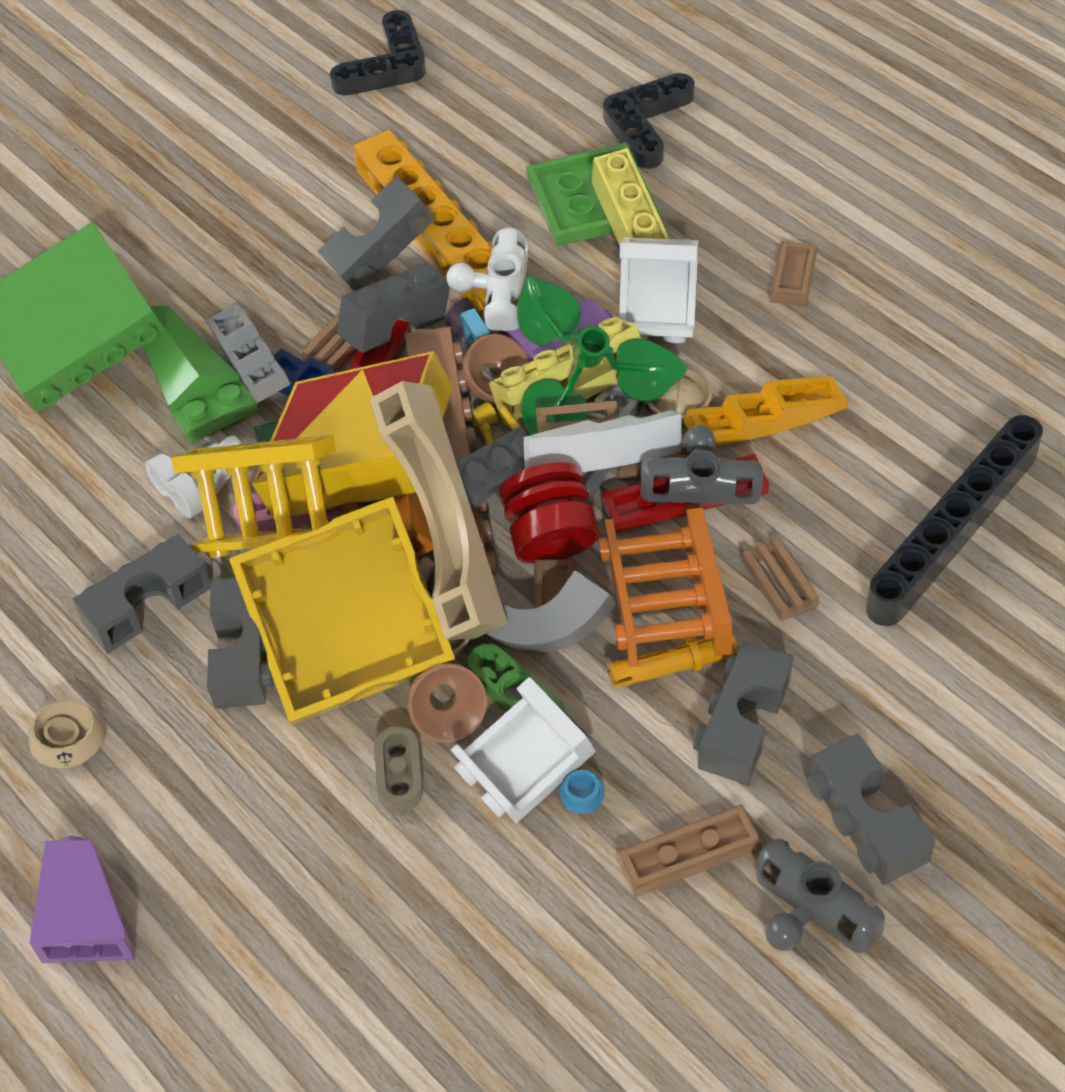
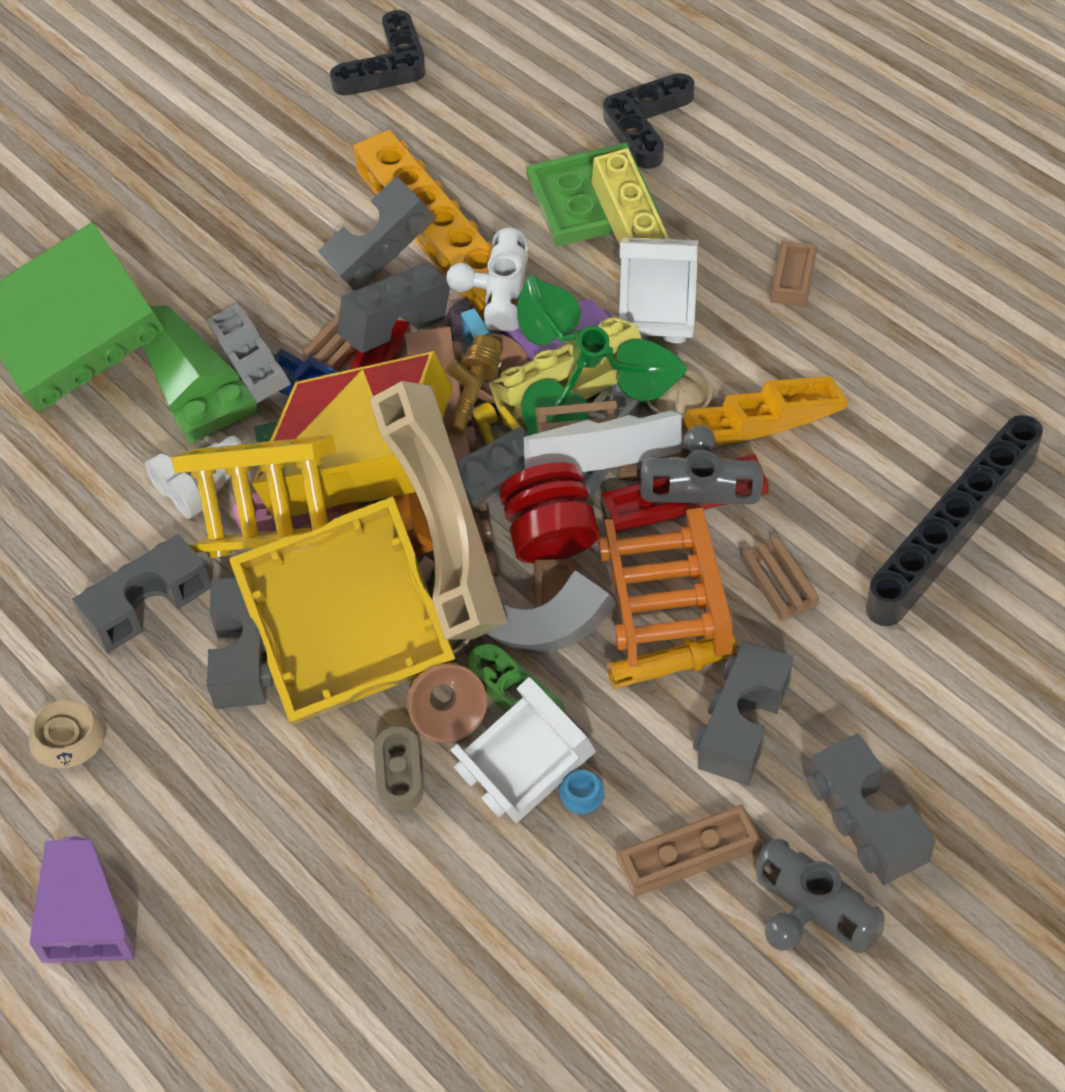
none -> pearl gold piece [446,335,503,434]

